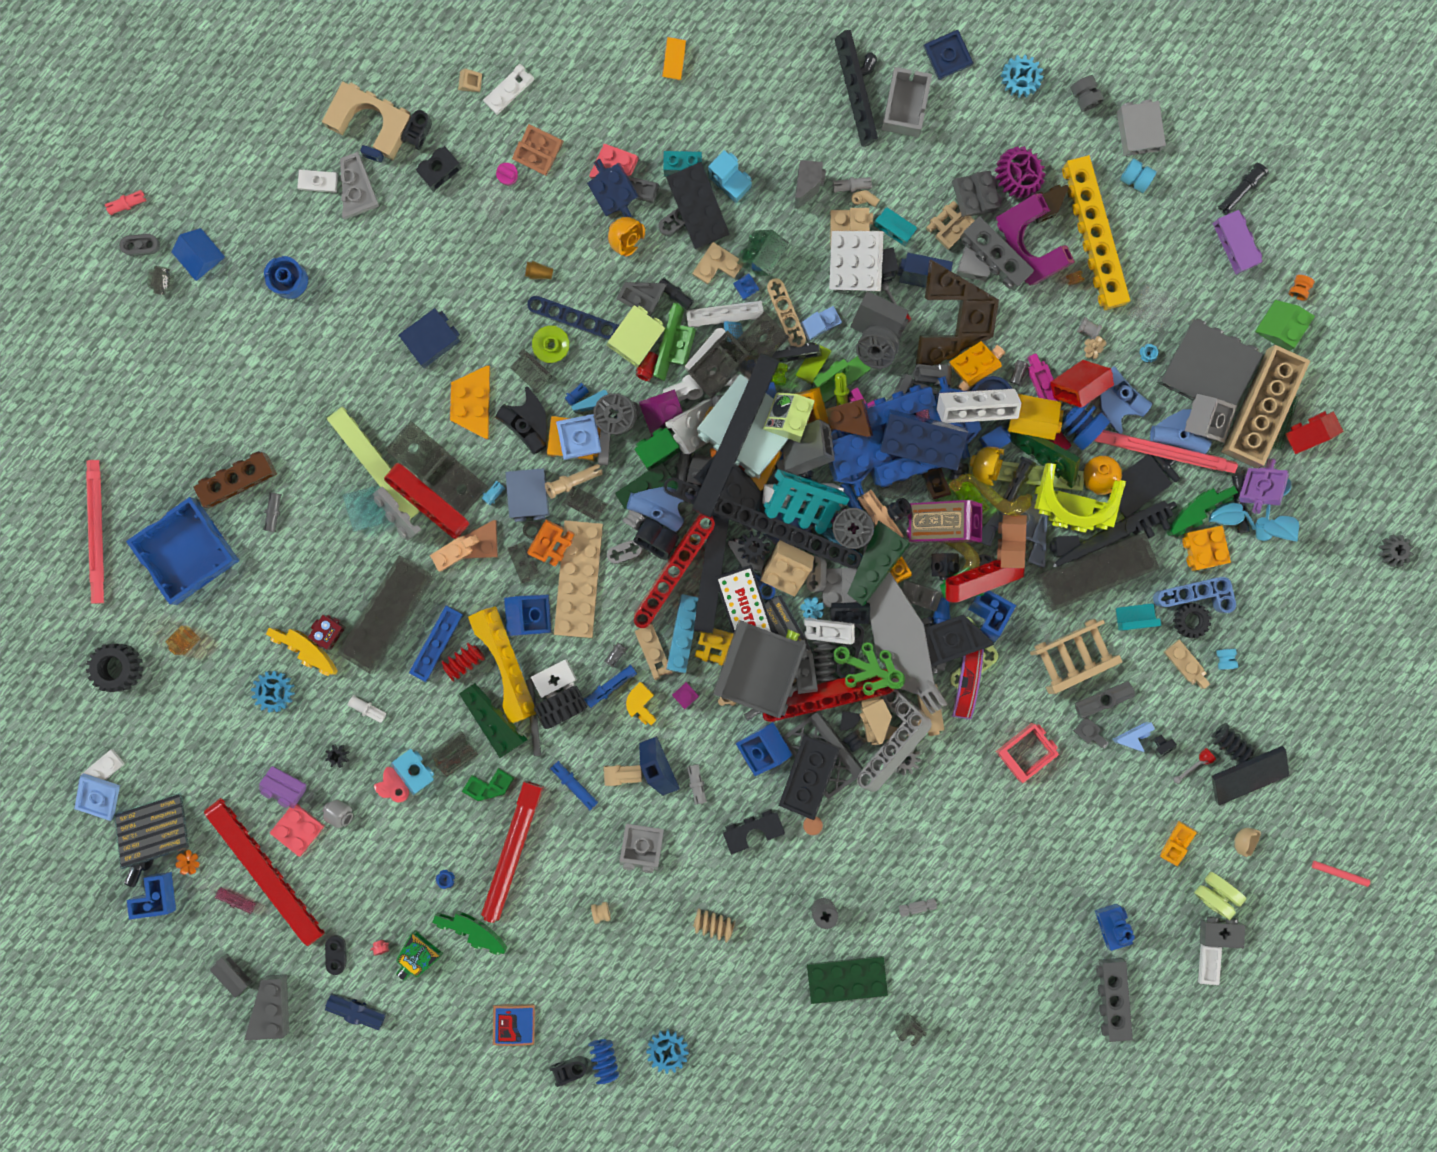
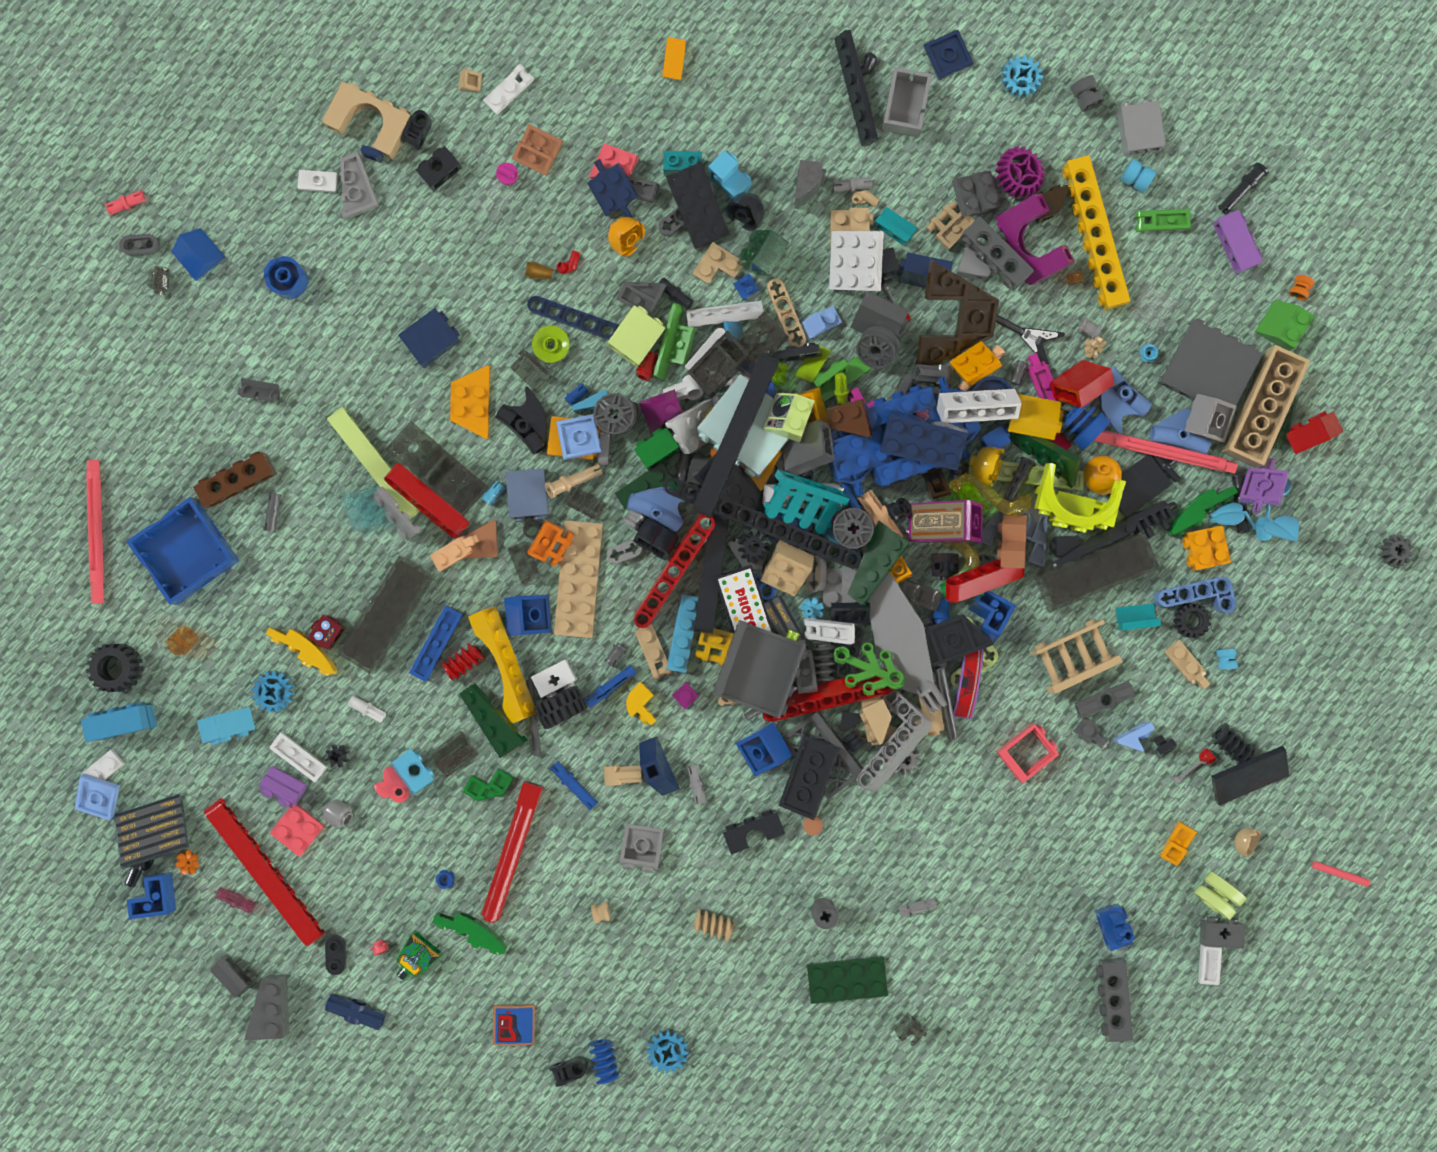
none -> dark azure piece [81,702,157,742]
none -> medium azure brick [197,707,255,745]
none -> dark grey hinge [237,378,280,403]
none -> white plate [269,732,328,782]
none -> red arm [556,250,581,274]
none -> black cylinder [726,192,765,231]
none -> dark grey axle [934,666,958,740]
none -> piece [996,314,1065,365]
none -> bright green plate [1135,209,1191,232]

